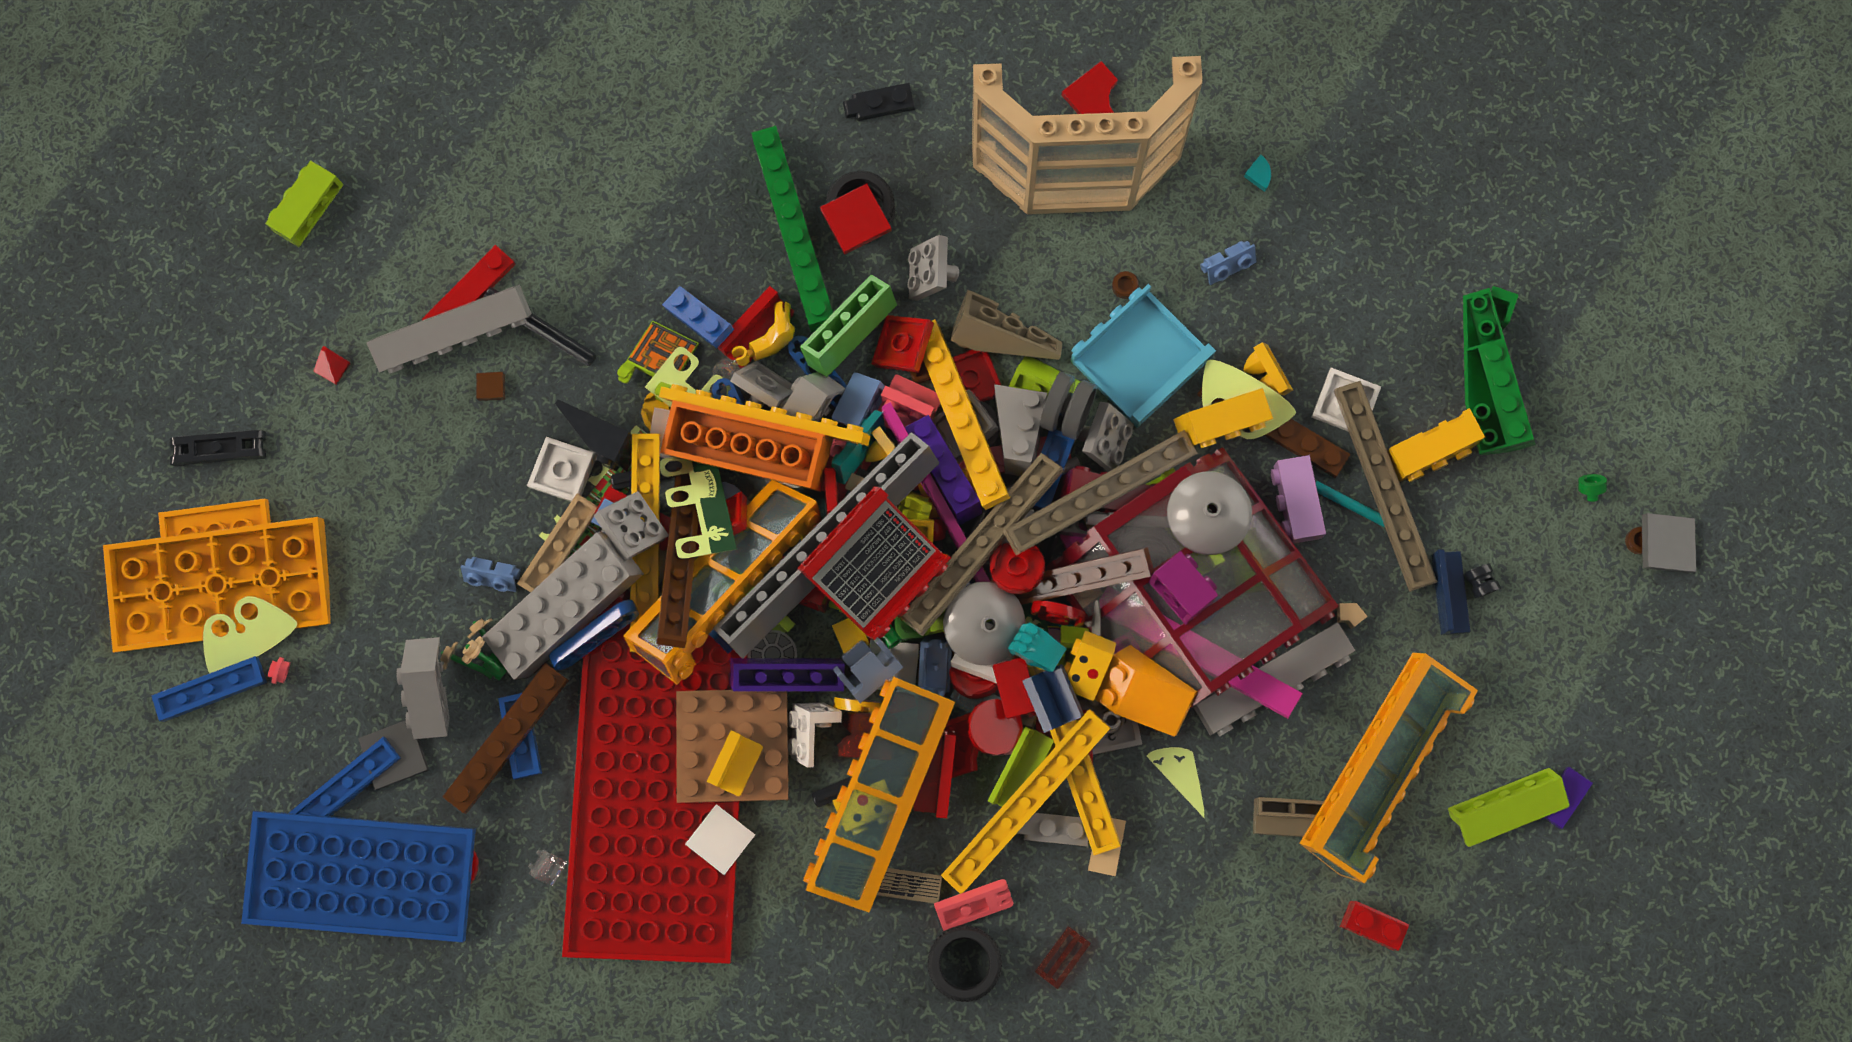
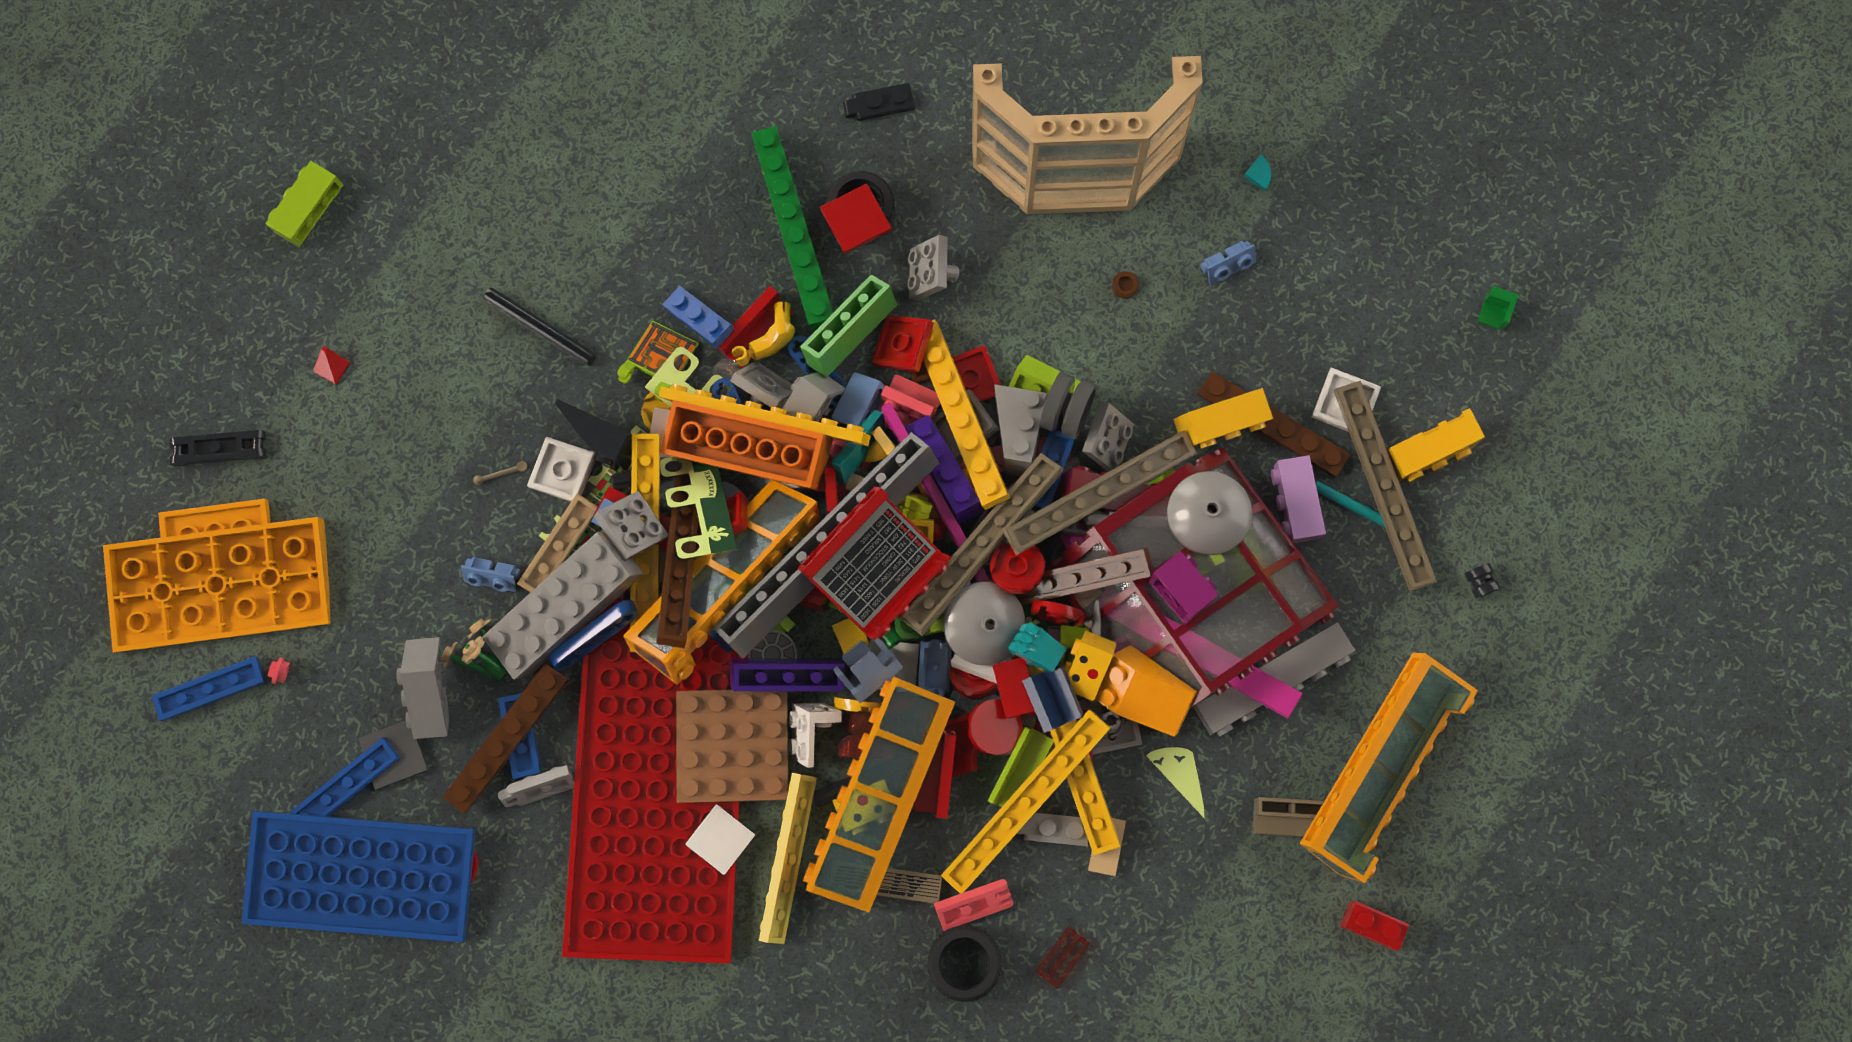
yellowish green piece [203,596,298,673] -> none
light grey brick [367,284,532,374] -> none
red plate [422,245,516,320] -> none
reddish brown tile [476,372,505,401] -> none
clear tile [528,849,567,886] -> none
yellow panel [707,730,763,797] -> none
dark tan wedge [951,290,1062,360] -> none
red tile [1061,61,1118,114] -> none
medium azure panel [1071,284,1216,428] -> none
yellowish green piece [1202,360,1296,439] -> none
yellow tile [1243,342,1293,395] -> none
tan piece [1337,603,1368,629] -> none
dark blue panel [1431,549,1471,635] -> none
lime panel [1448,768,1569,847] -> none
green wedge [1463,288,1536,455] -> none
dark purple tile [1543,767,1593,829] -> none
green tile [1578,474,1607,502] -> none
reddish brown tile [1625,527,1642,555] -> none
dark grey tile [1642,513,1696,573] -> none
none -> dark tan hinge [473,461,528,485]
none -> light grey hinge [498,765,575,807]
none -> light yellow plate [759,773,817,944]

